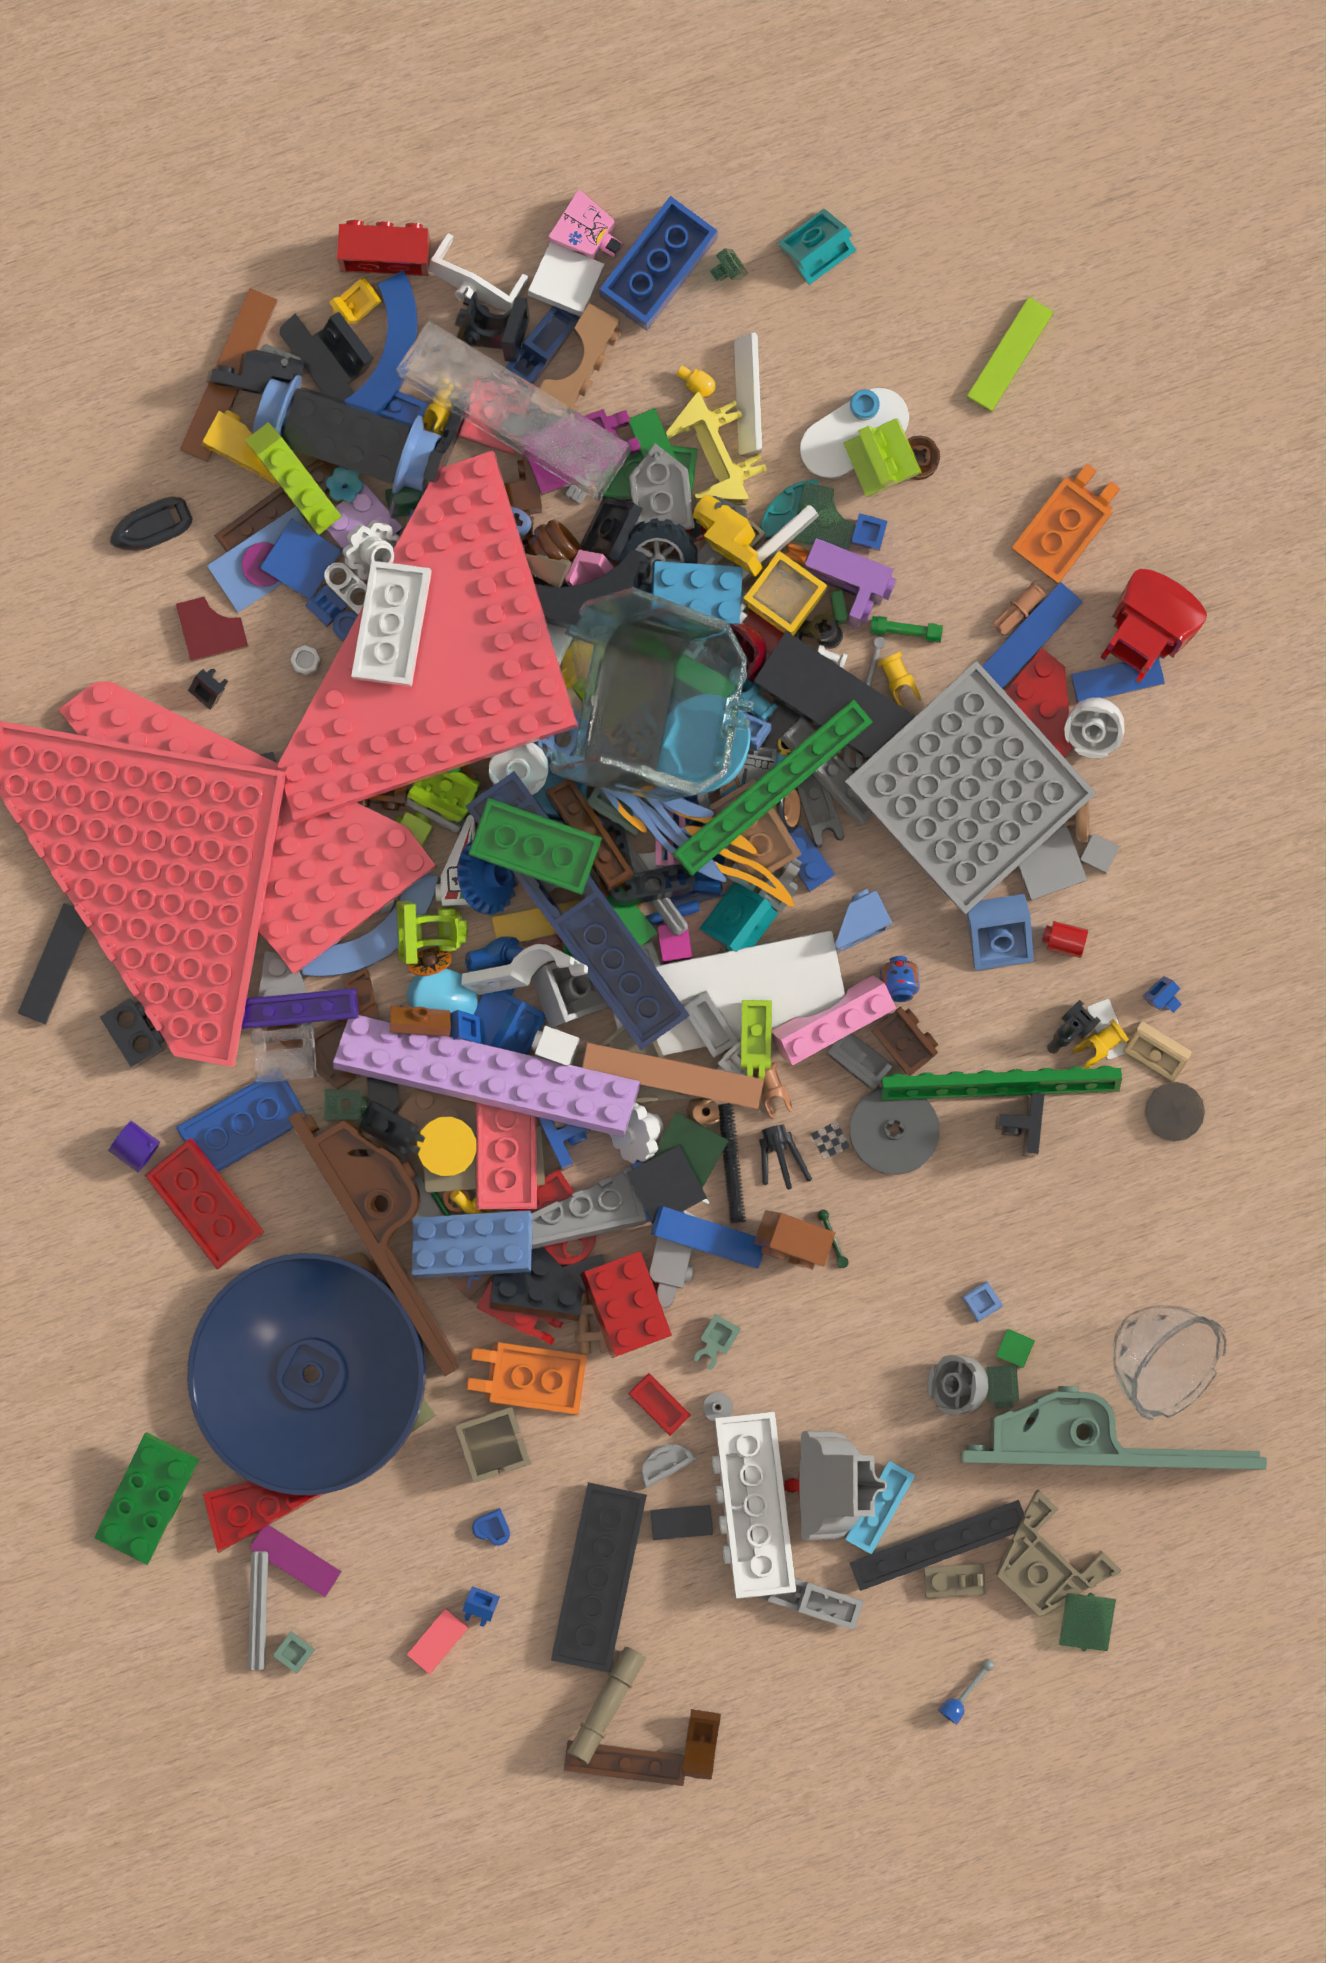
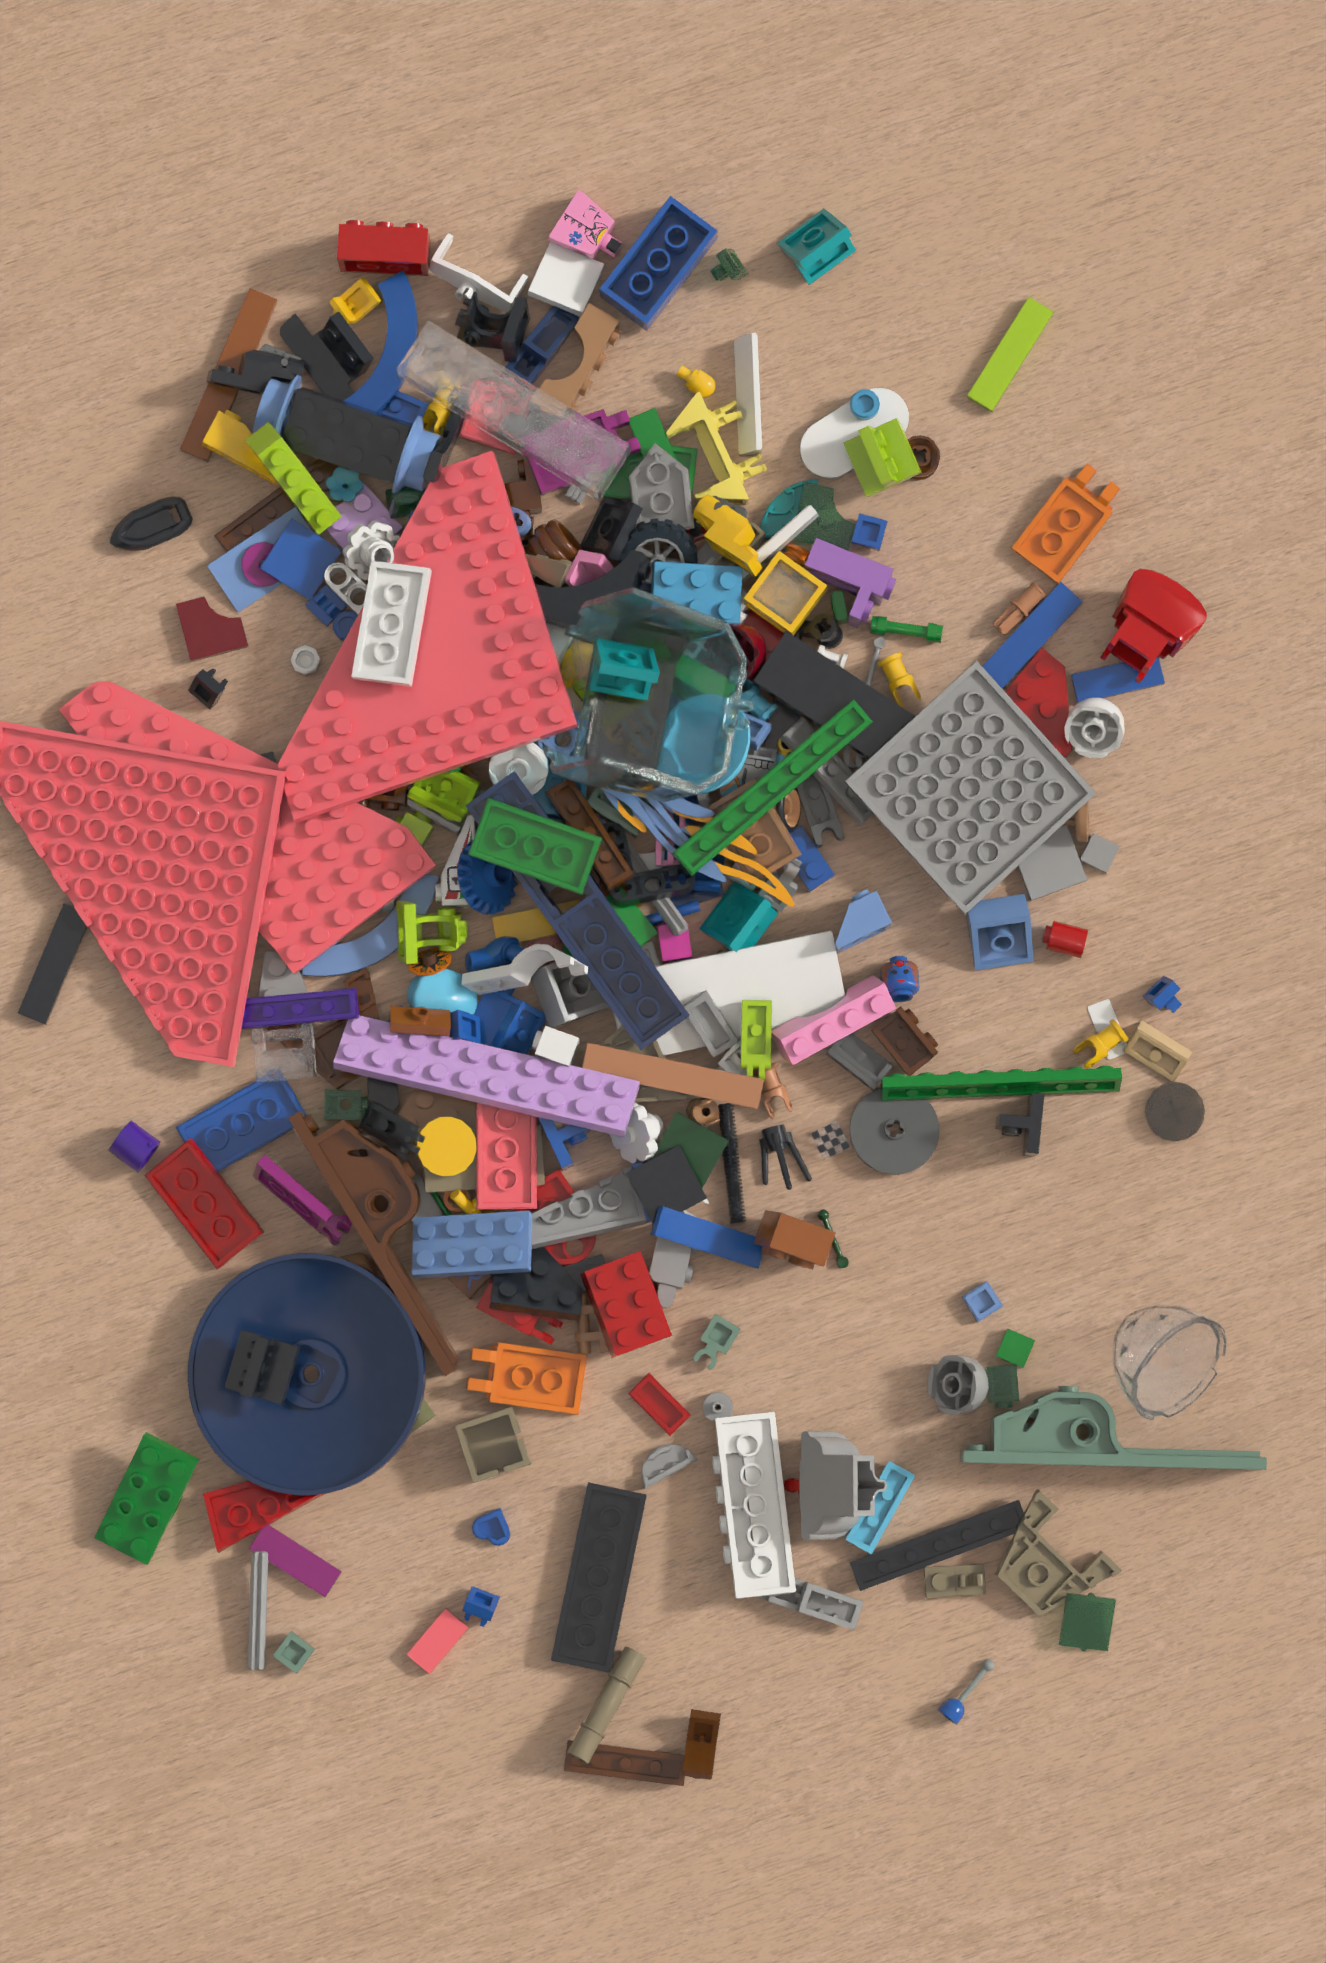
black brick [100,998,165,1069] -> none
black tile [650,1505,713,1540] -> none
black piece [1047,1000,1101,1054] -> none
none -> black bracket [224,1329,300,1405]
none -> magenta tile [253,1155,353,1246]
none -> teal bracket [588,638,660,701]

